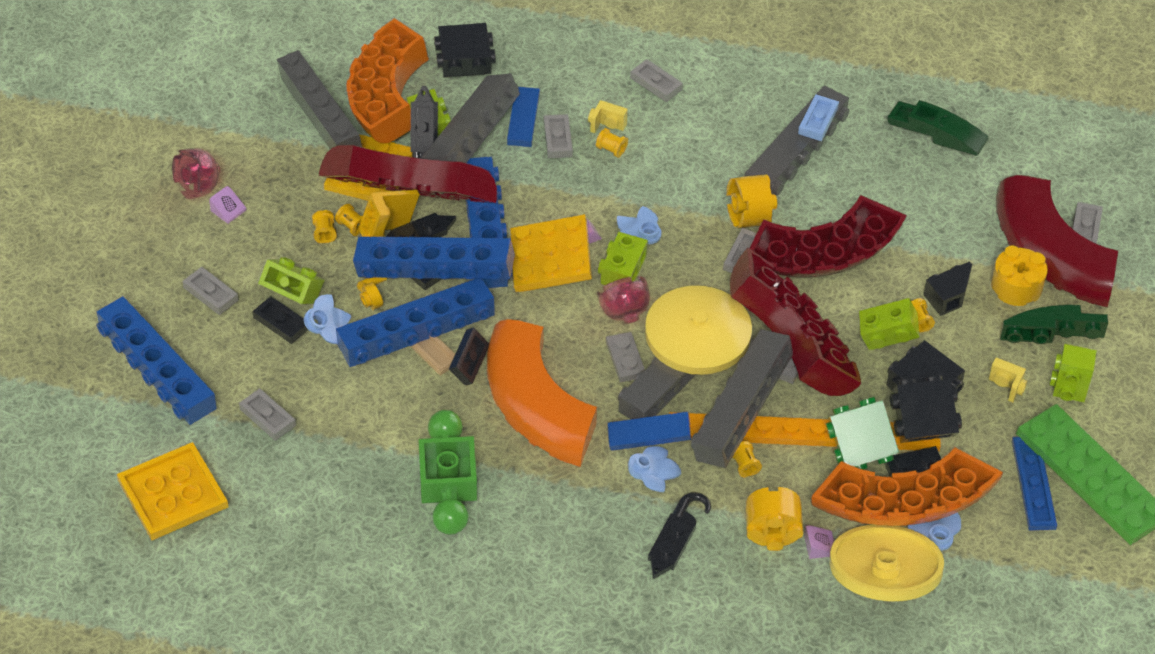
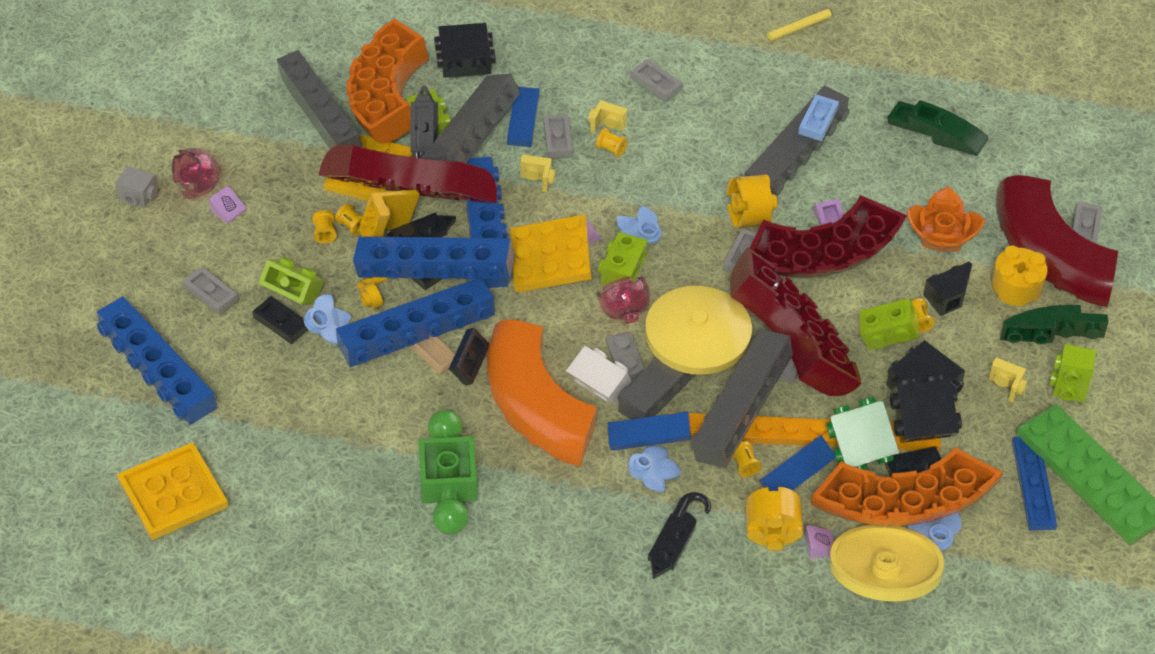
light grey plate [239,388,296,441] -> none
none -> light grey brick [115,166,158,208]
none -> light yellow bracket [520,154,556,192]
none -> white brick [566,346,632,406]
none -> blue tile [759,435,835,491]
none -> light yellow bar [767,9,832,41]
none -> lavender slope [811,198,844,225]
none -> orange brick [907,186,985,252]

